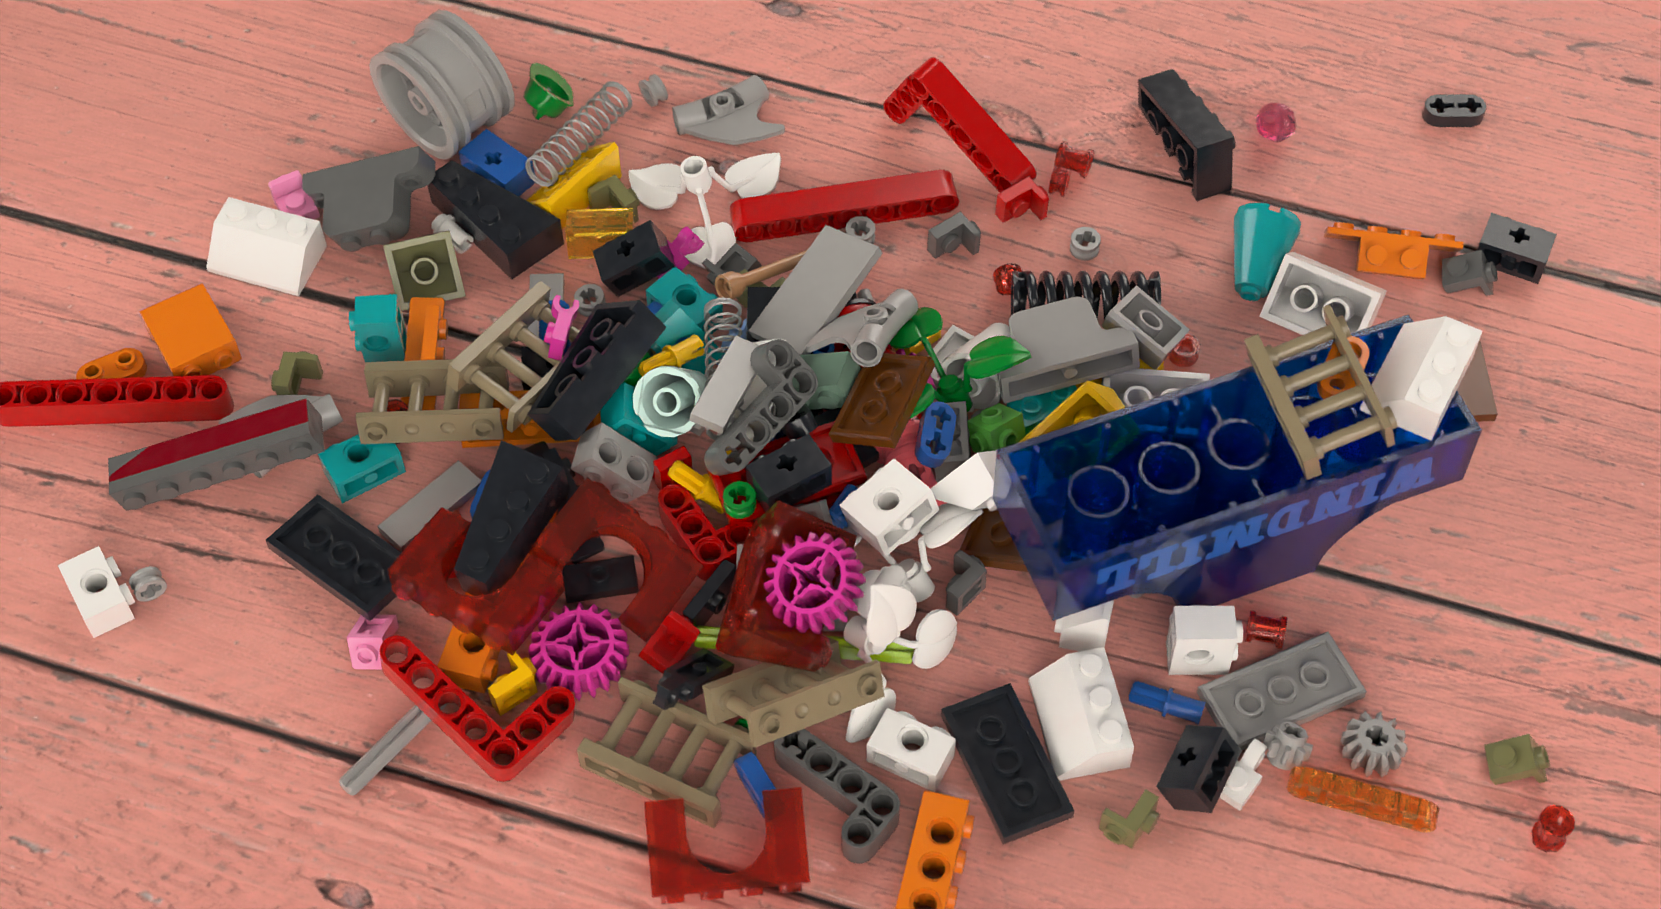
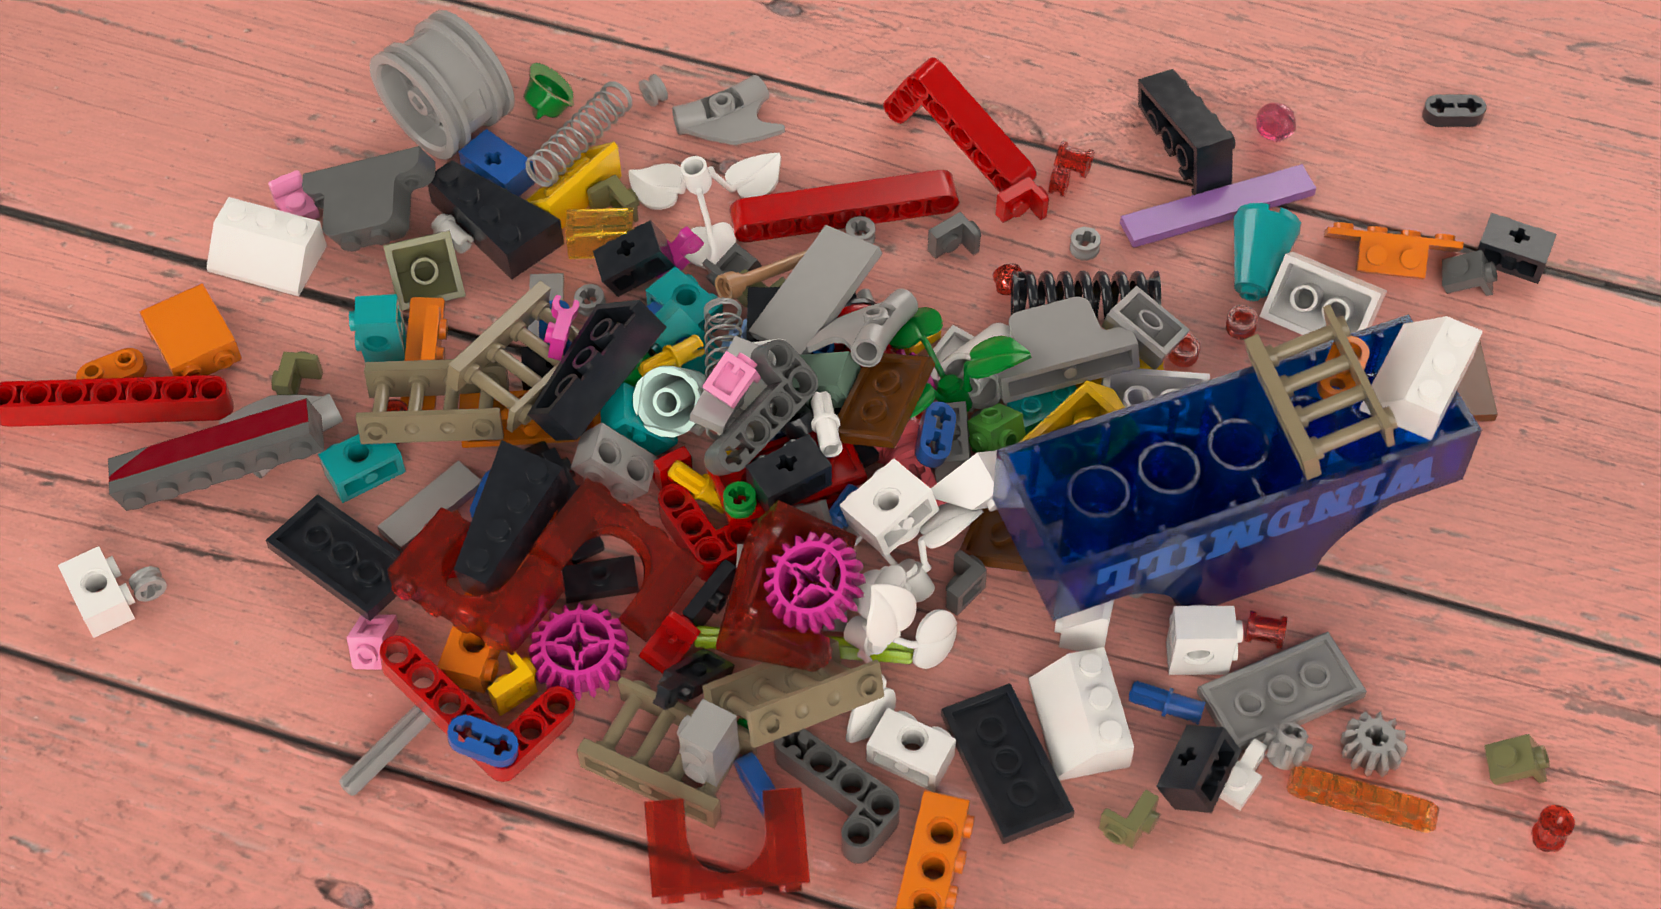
none -> blue beam [447,715,518,768]
none -> light grey brick [677,699,739,787]
none -> bright pink bracket [702,351,761,409]
none -> white axle [811,391,843,457]
none -> medium lavender tile [1120,164,1316,248]
none -> clear red bush [1226,305,1258,340]

